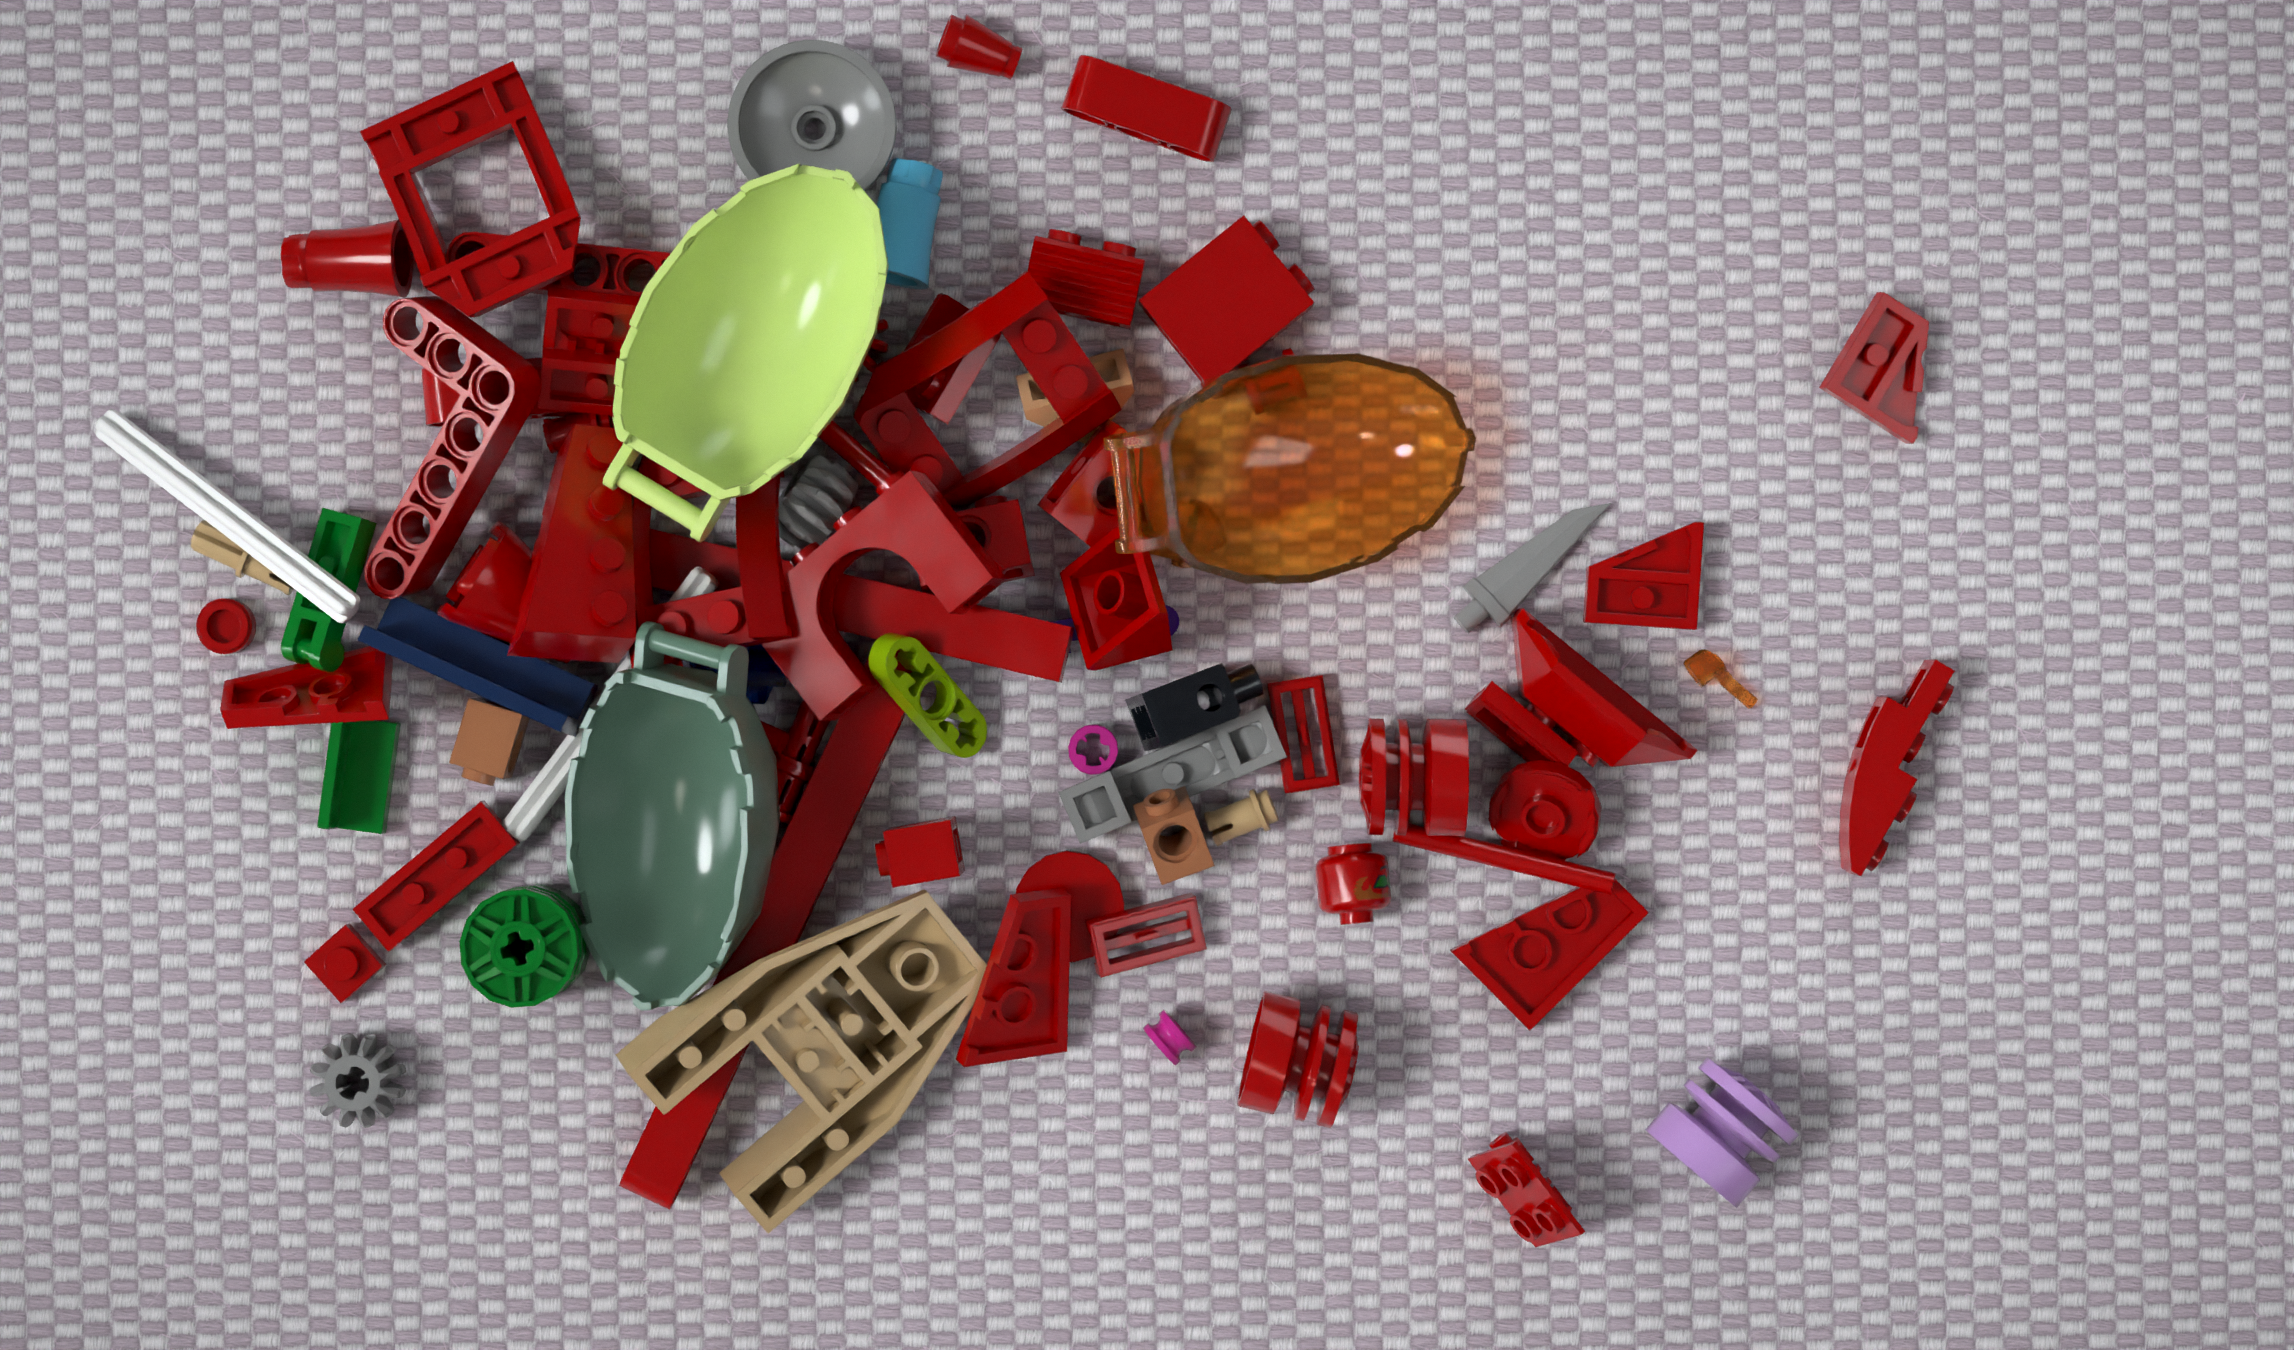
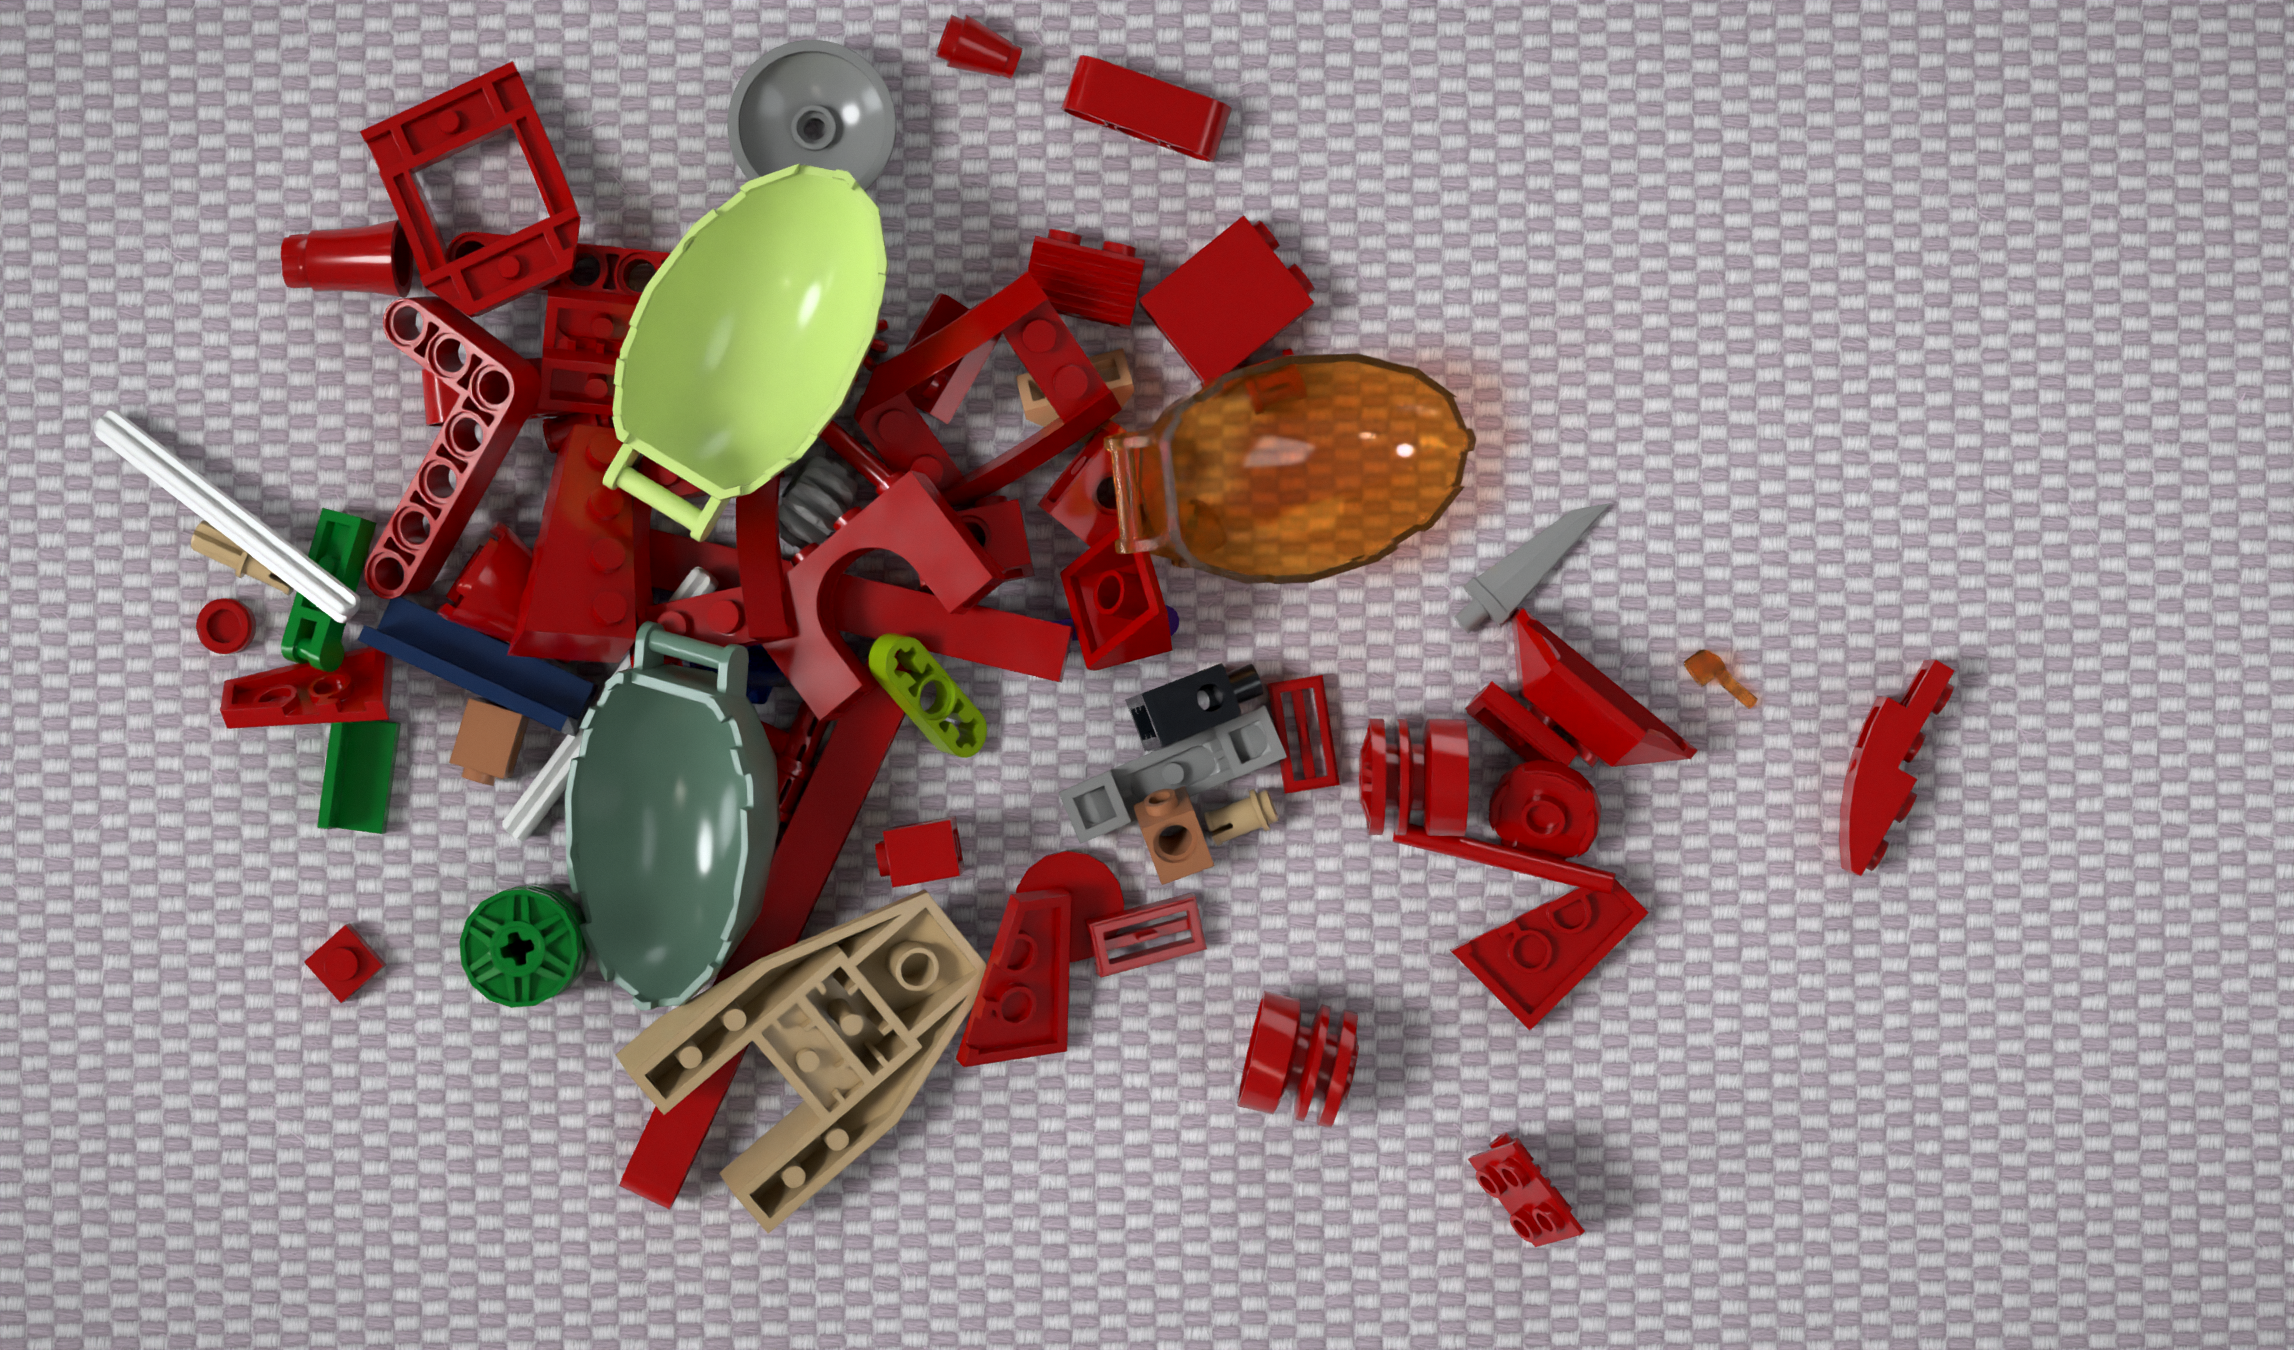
light grey gear [310,1033,406,1128] -> none
red plate [353,800,520,952] -> none
medium azure plant [876,158,943,289] -> none
dark pink bush [1068,724,1118,775] -> none
dark pink bush [1143,1010,1196,1066] -> none
red head [1315,843,1391,925] -> none
red wing [1583,522,1704,630] -> none
lavender wheel [1645,1057,1799,1208] -> none
red wing [1819,292,1929,444] -> none

